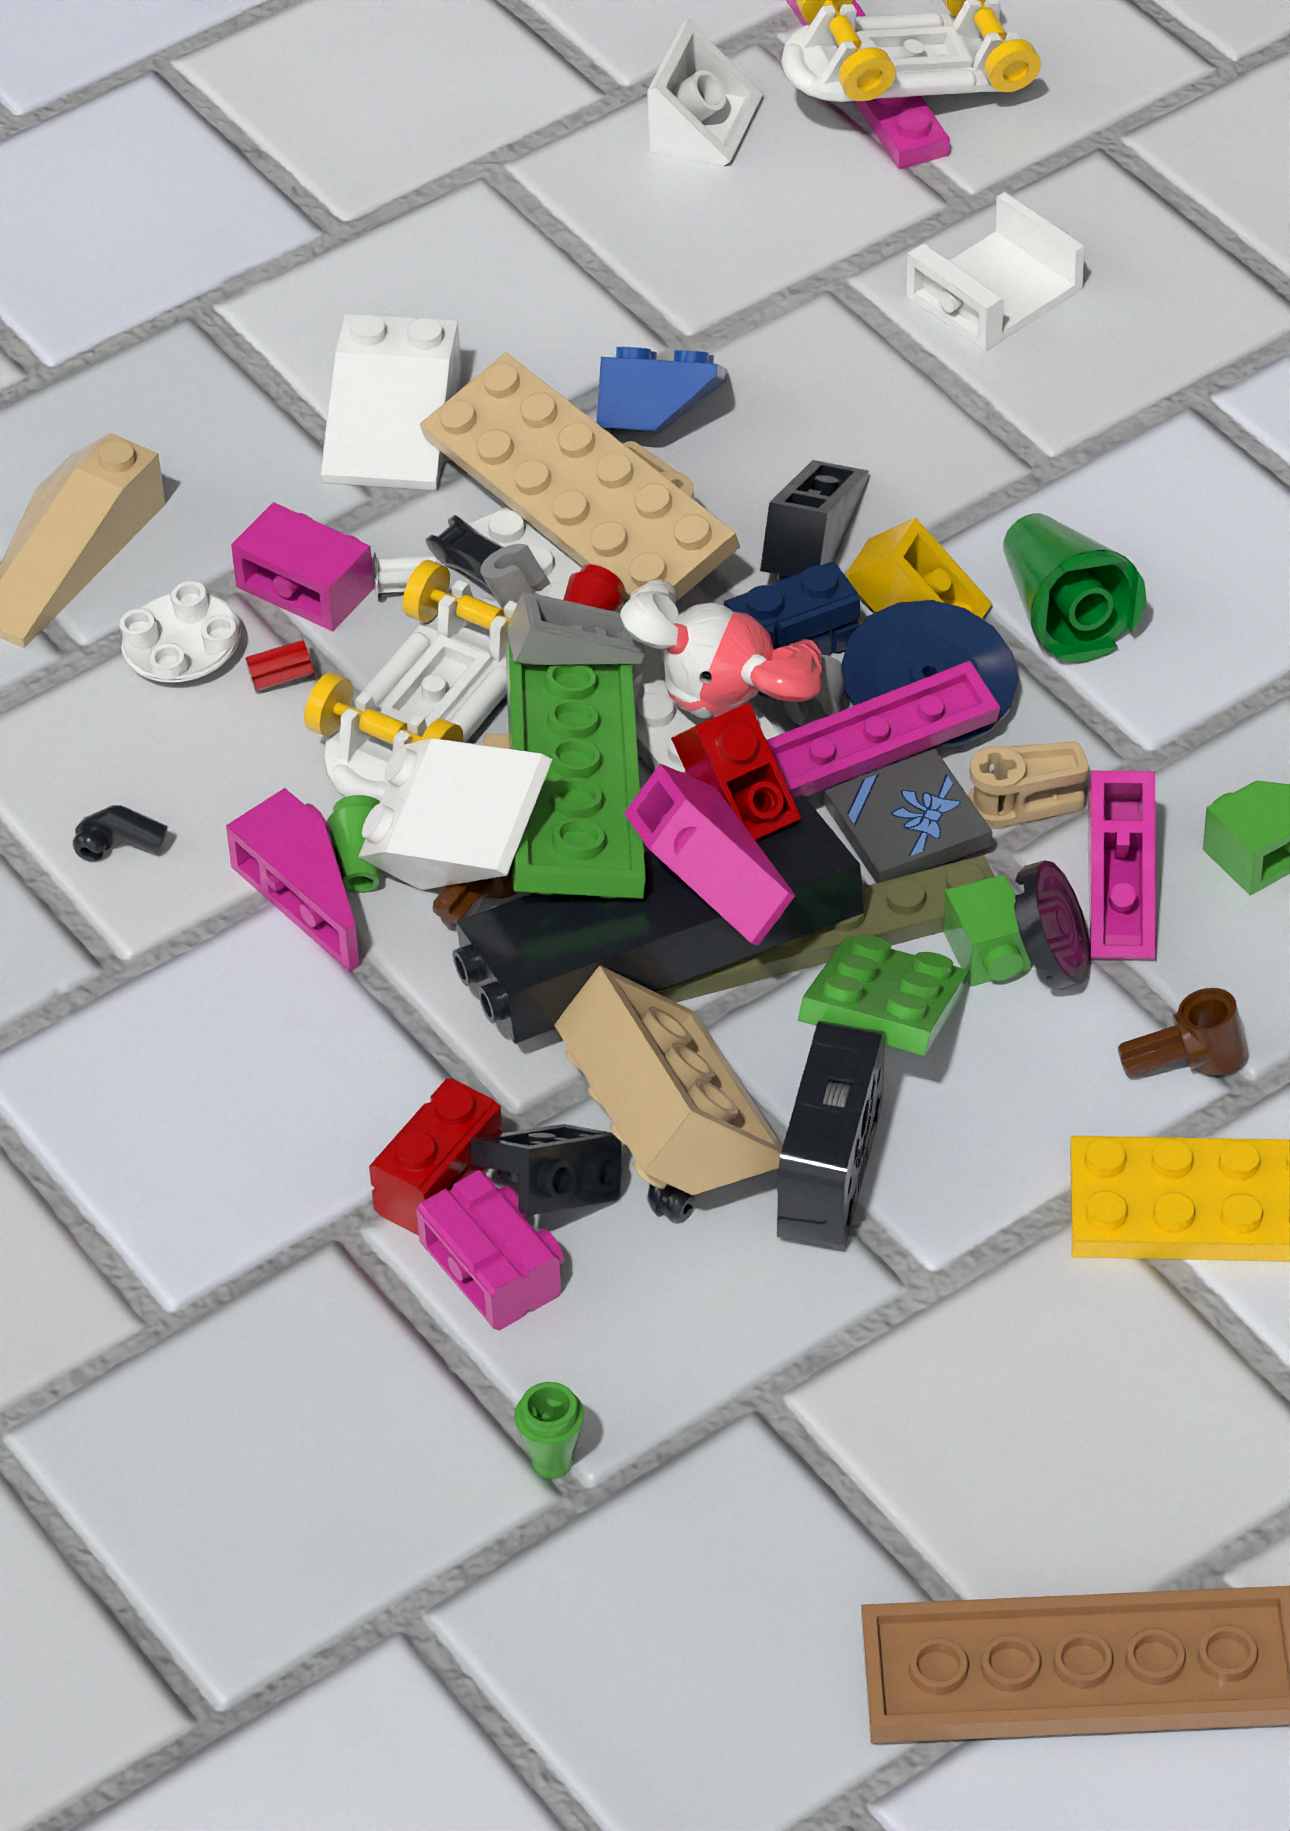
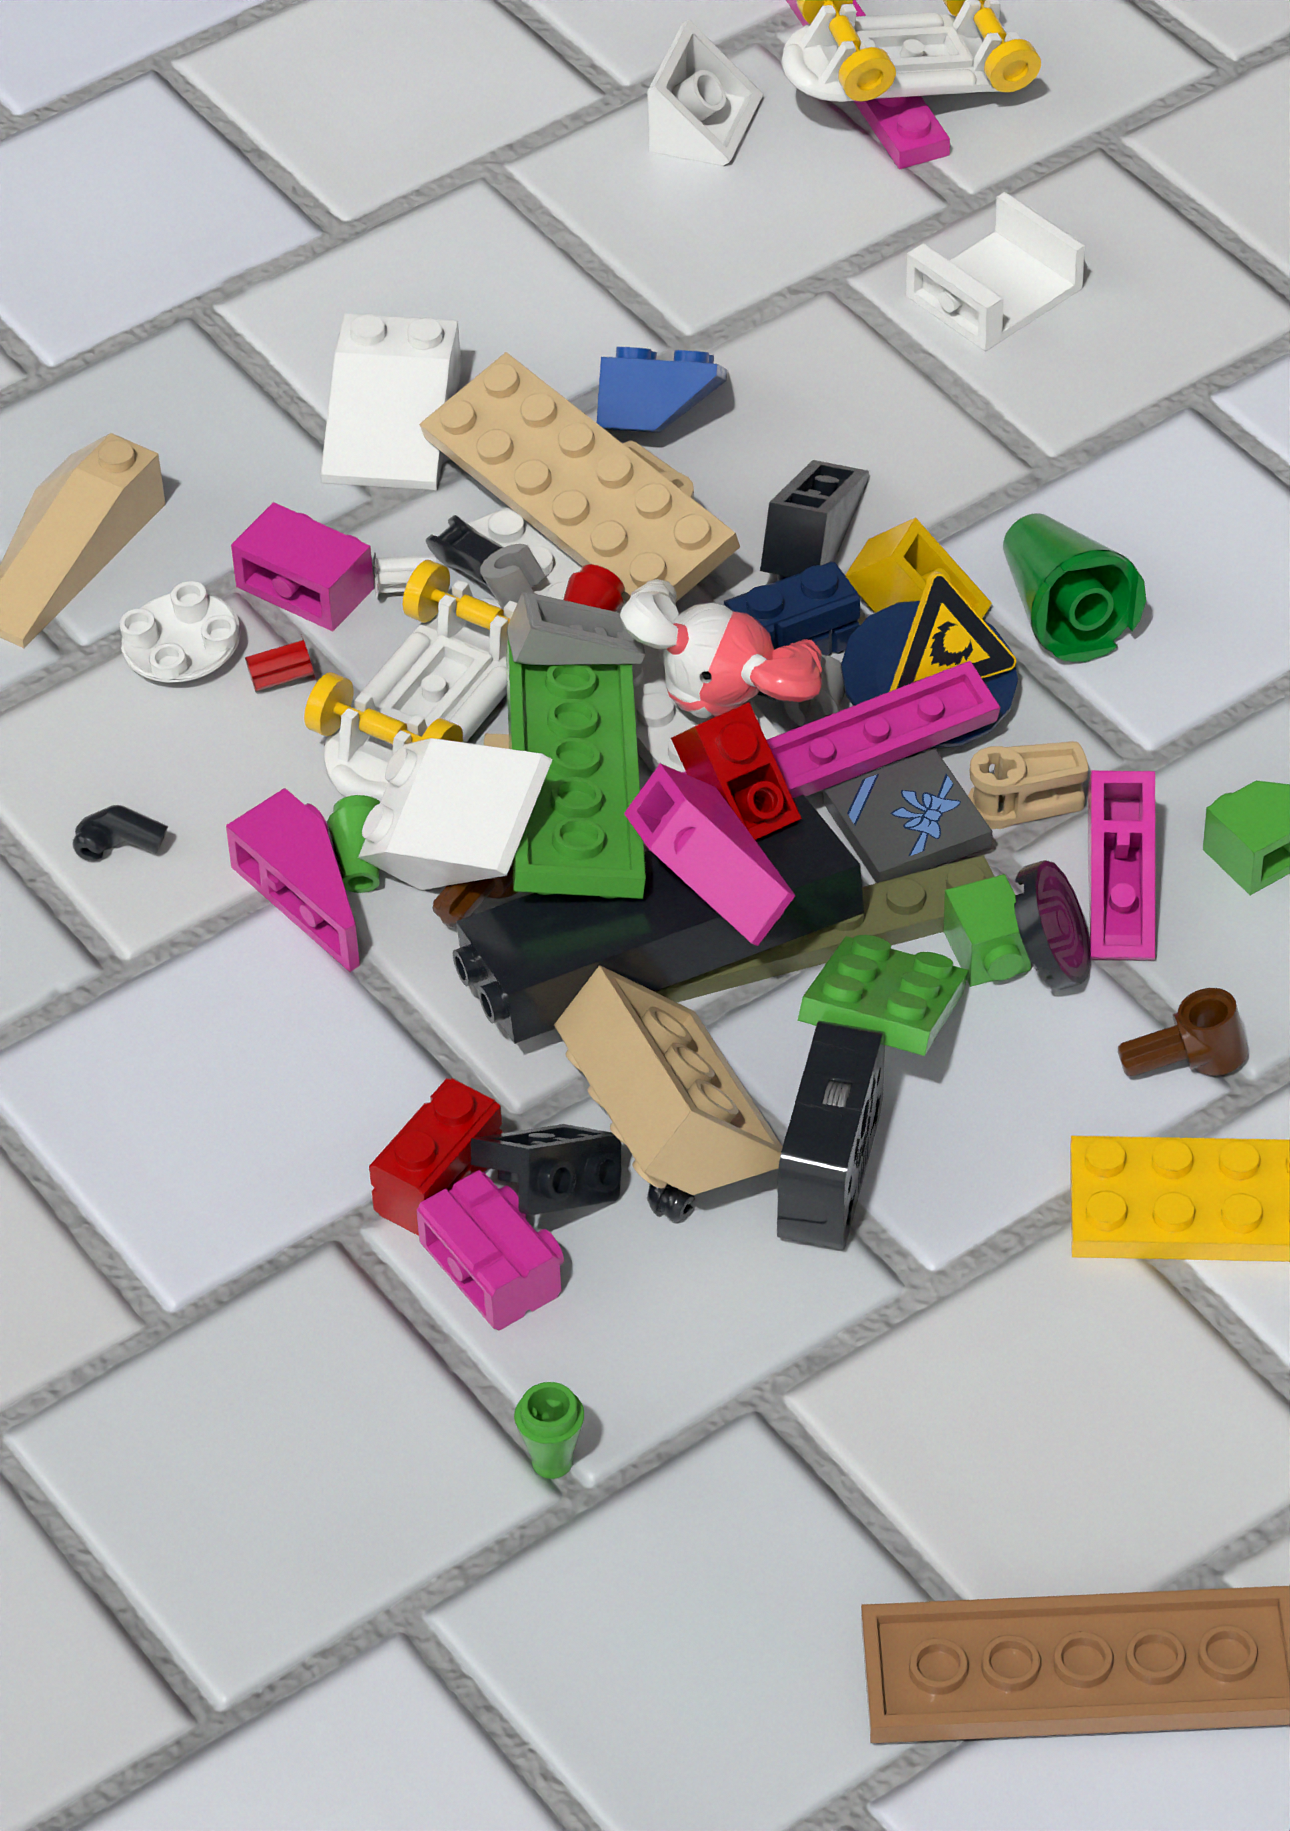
none -> black piece [889,572,1016,692]

